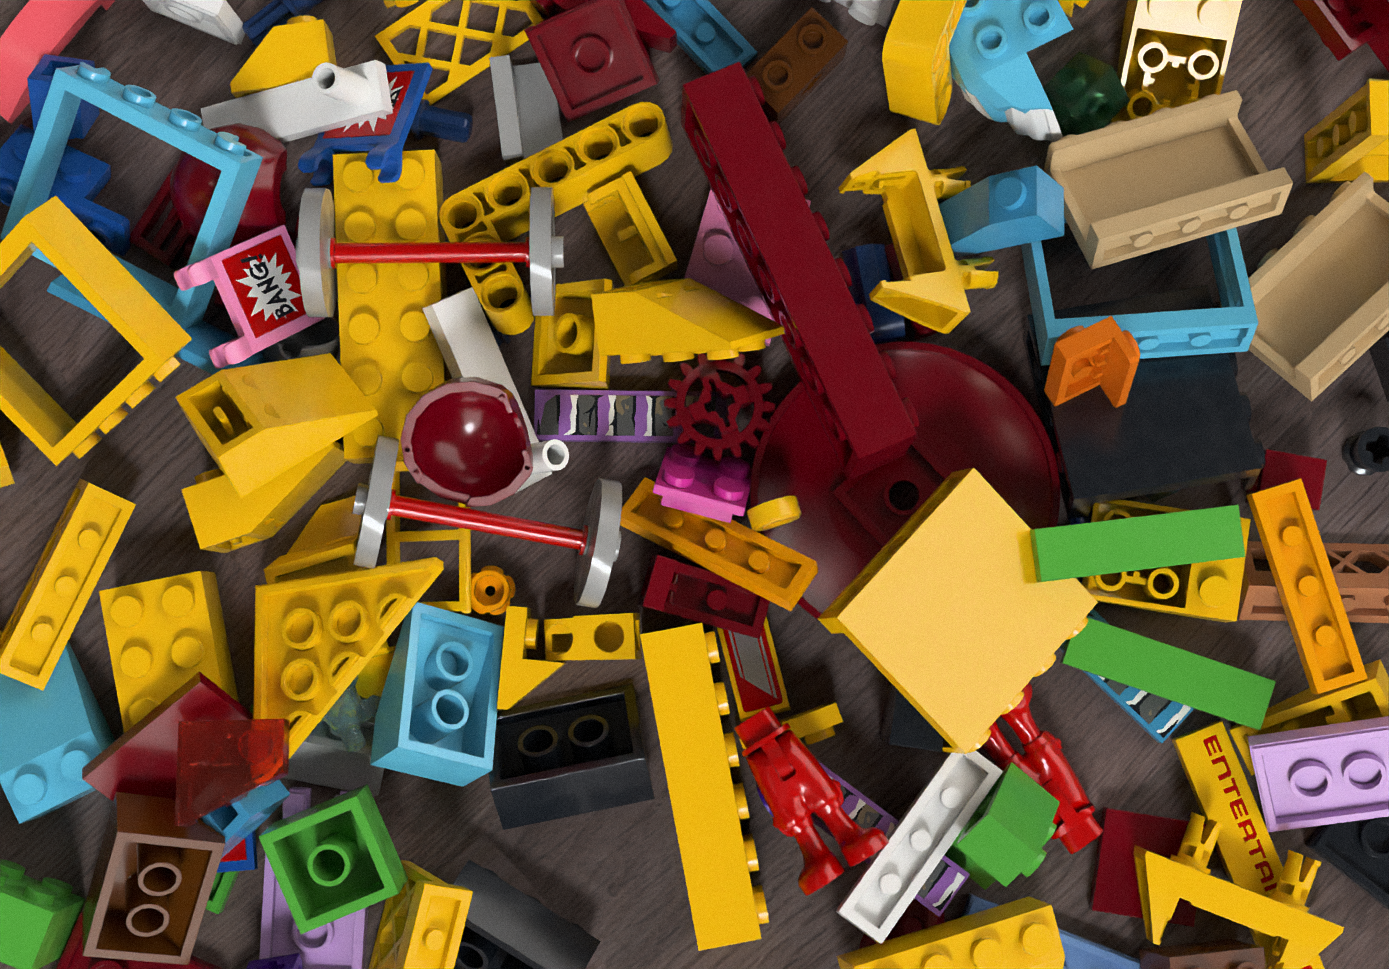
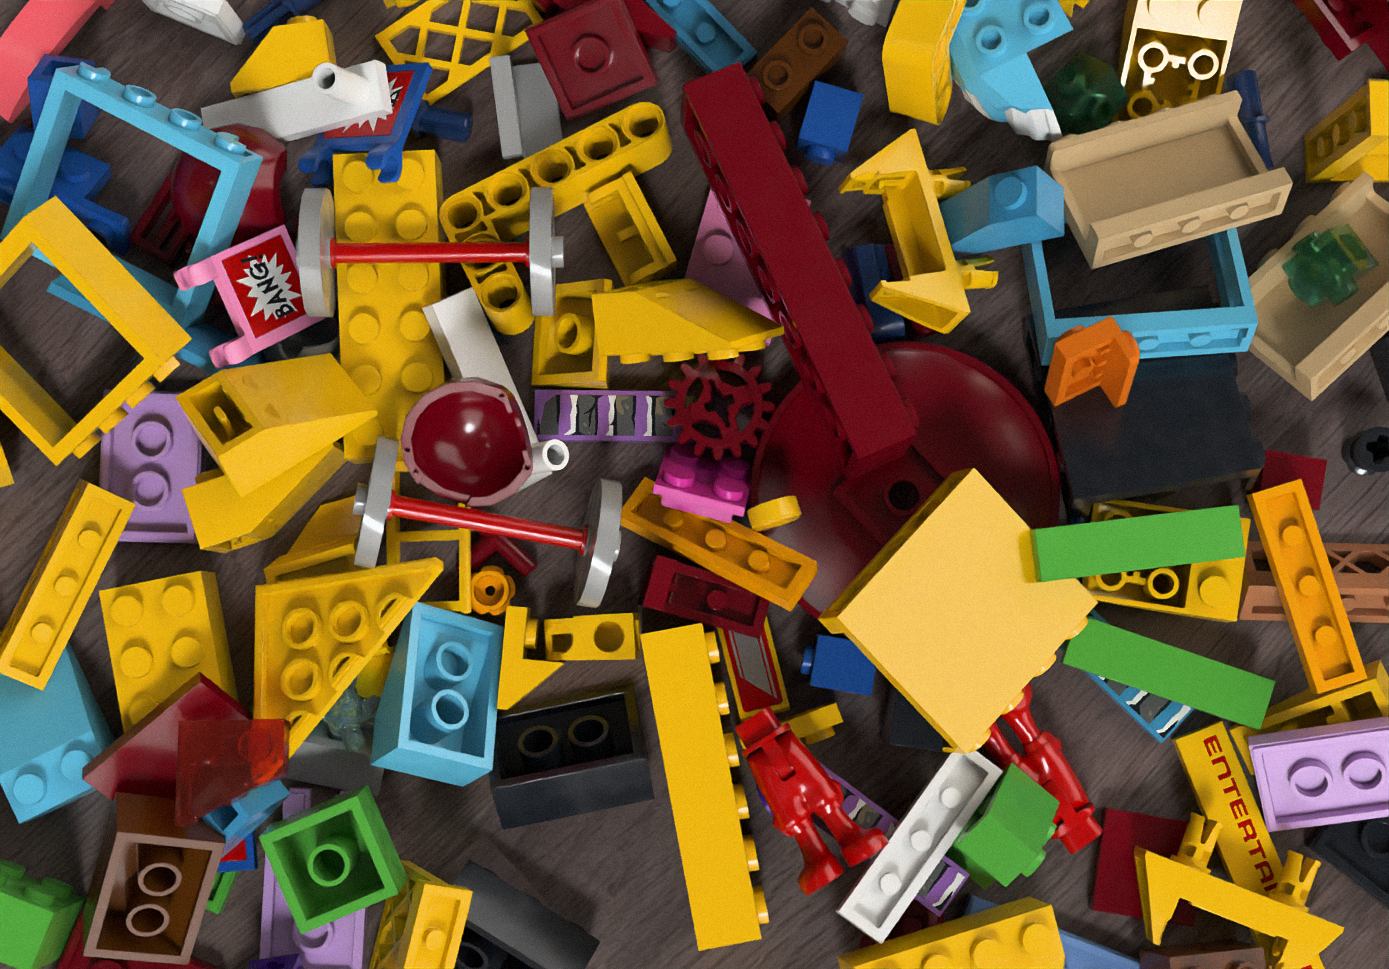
none -> lavender tile [99,390,206,544]
none -> dark red piece [455,502,538,576]
none -> blue brick [796,80,864,166]
none -> blue brick [800,634,876,696]
none -> dark blue axle [1226,70,1274,169]
none -> clear green brick [1281,223,1379,307]

